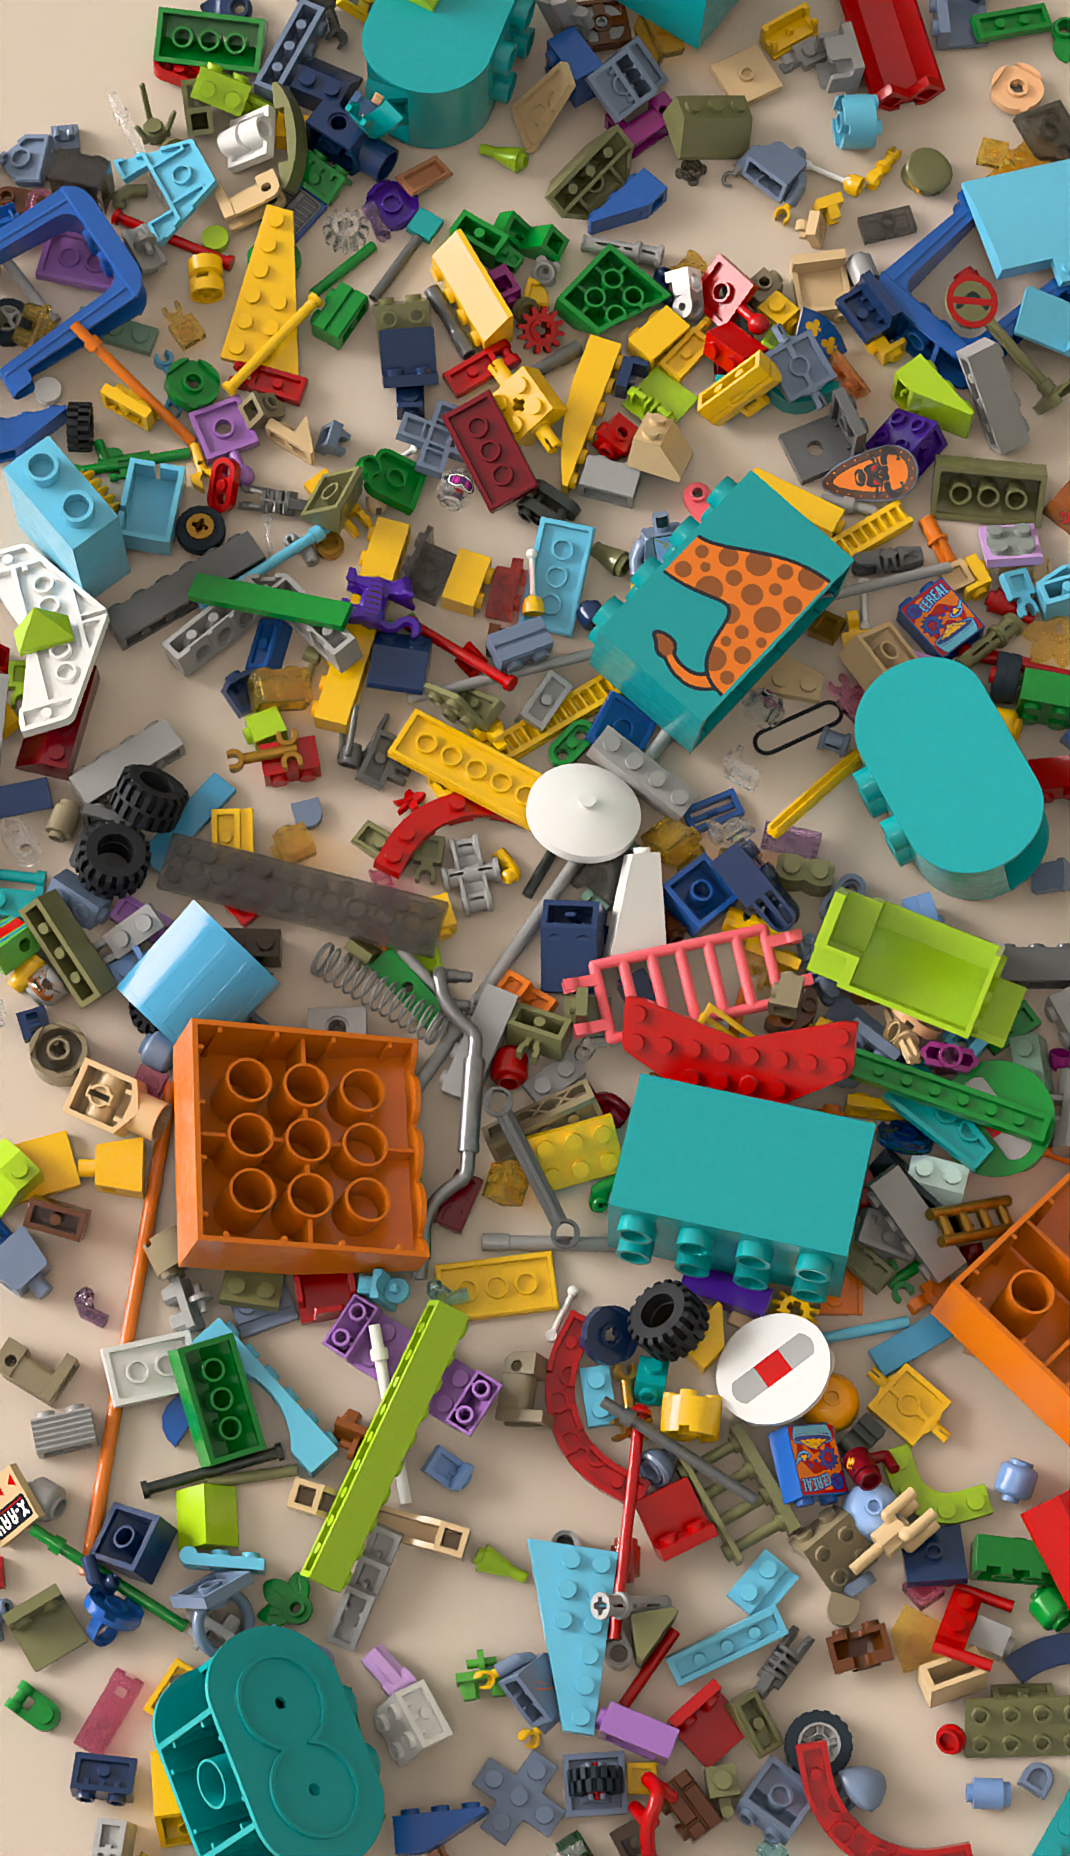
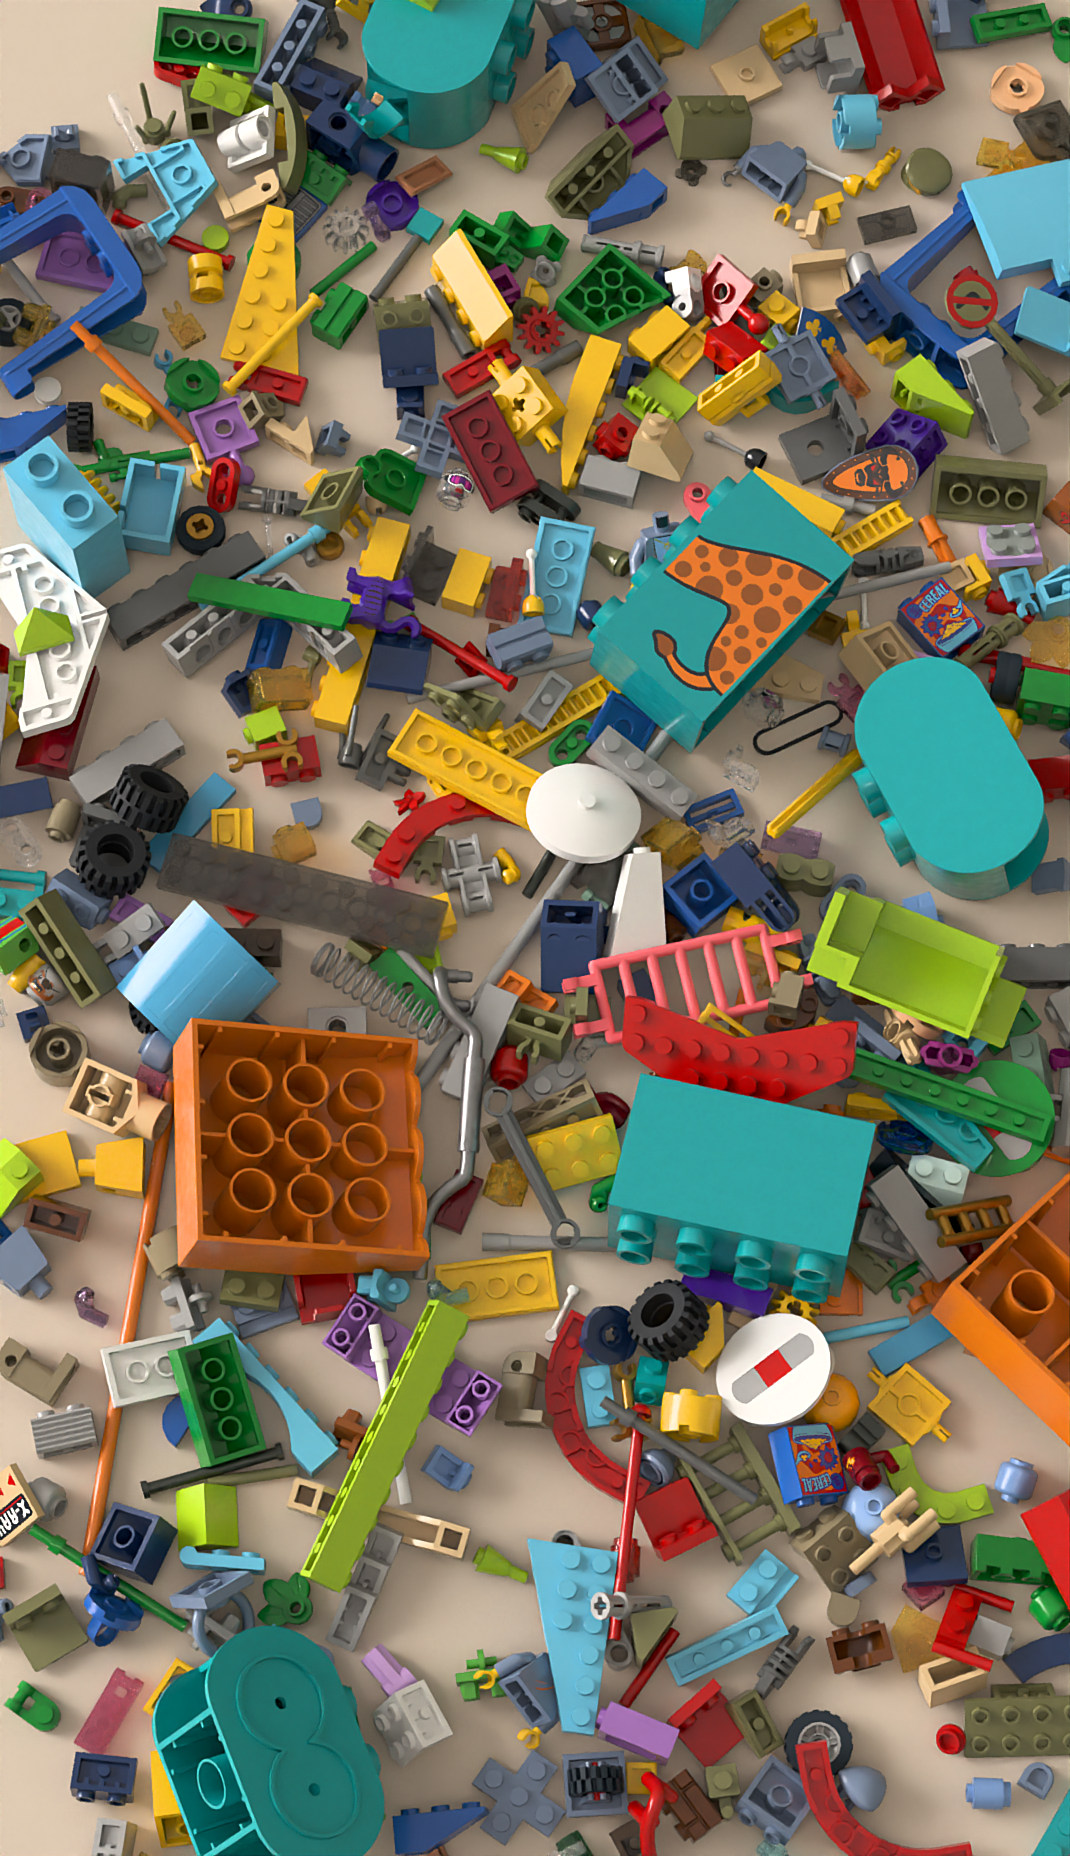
none -> hinge [704,431,767,470]

